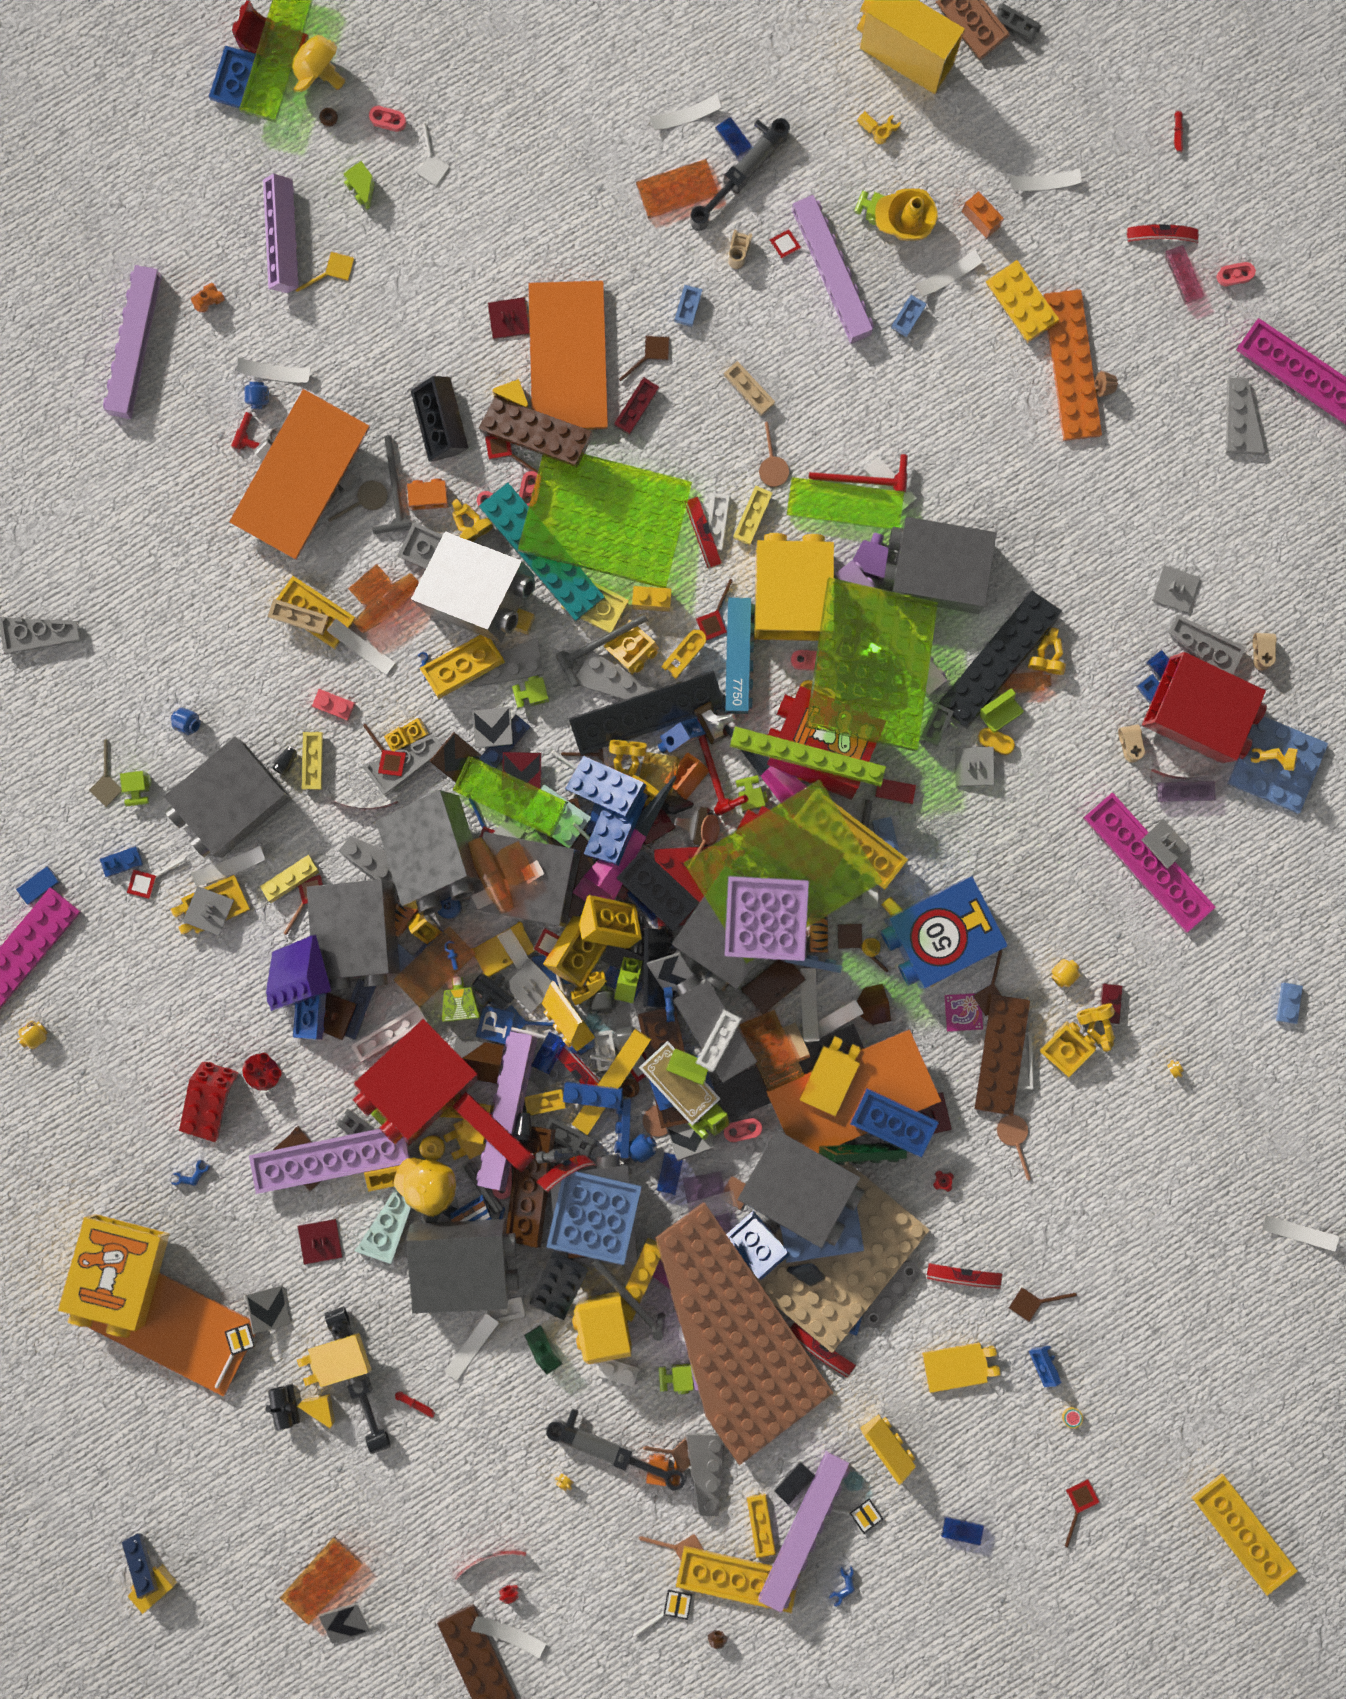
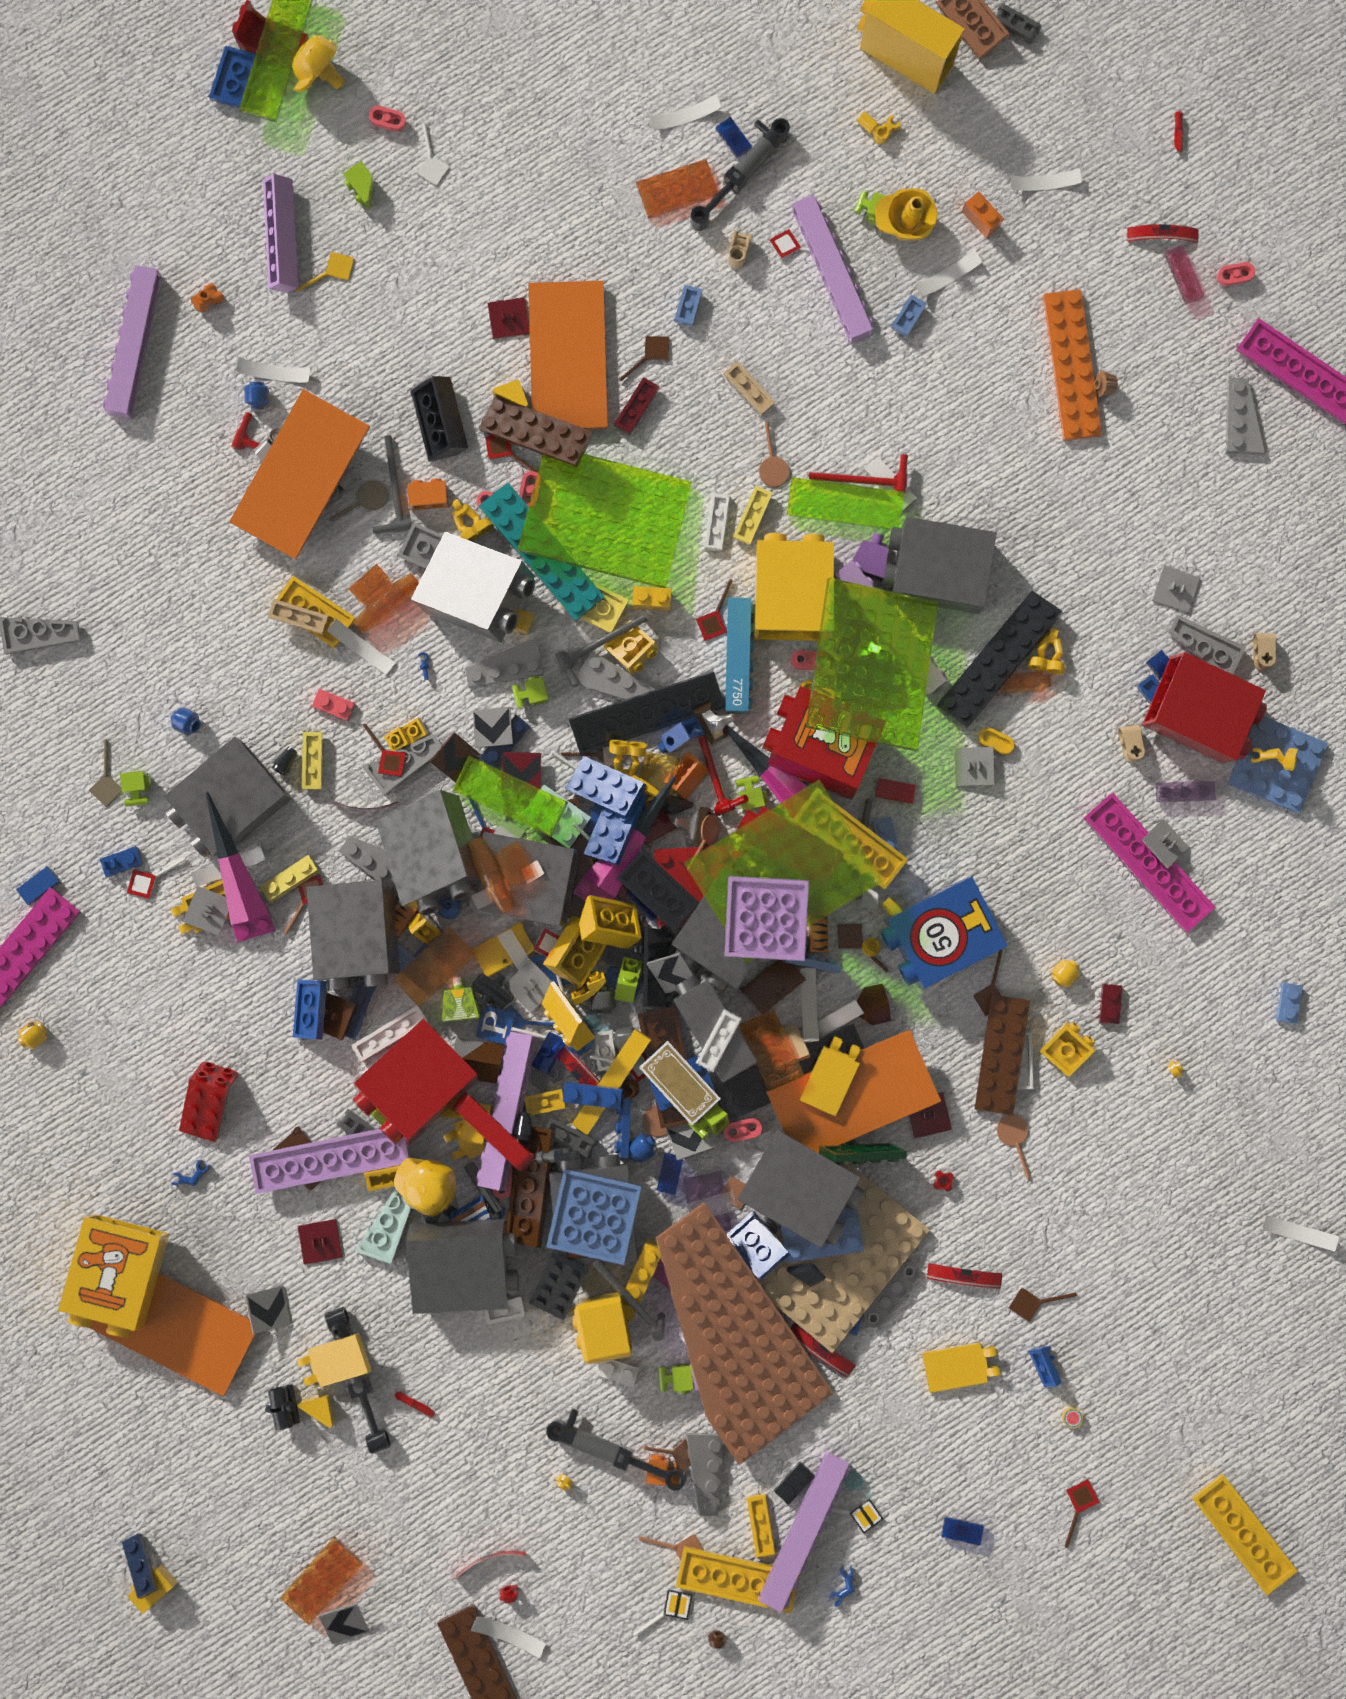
piece [215,1323,256,1388] -> none
red plate [242,1053,282,1091] -> none
dark purple slope [266,934,331,1011] -> none
reddish brown plate [319,108,338,127] -> none
yellow head [419,1135,446,1160] -> none
yellow tile [420,635,505,699] -> none
blue hand [444,941,458,970] -> none
white sticker [445,1314,498,1380] -> none
clear green slope [524,1325,563,1375] -> none
red sticker [537,1155,596,1192] -> none
yellow plate [661,630,706,679] -> none
blue arm [663,987,675,1022] -> none
lime panel [666,1049,708,1085] -> none
red sticker [684,497,721,568] -> none
lime plate [729,726,886,787] -> none
blue plate [850,1088,939,1158] -> none
yellow slope [860,1414,916,1485] -> none
dark grey panel [917,703,954,747] -> none
dark pink sticker [944,993,983,1032] -> none
lime panel [980,688,1024,733] -> none
yellow plate [986,260,1059,343] -> none
yellow piece [1076,1004,1115,1052] -> none
sticker [1150,765,1227,779] -> none
none -> dark pink plate [206,792,276,942]

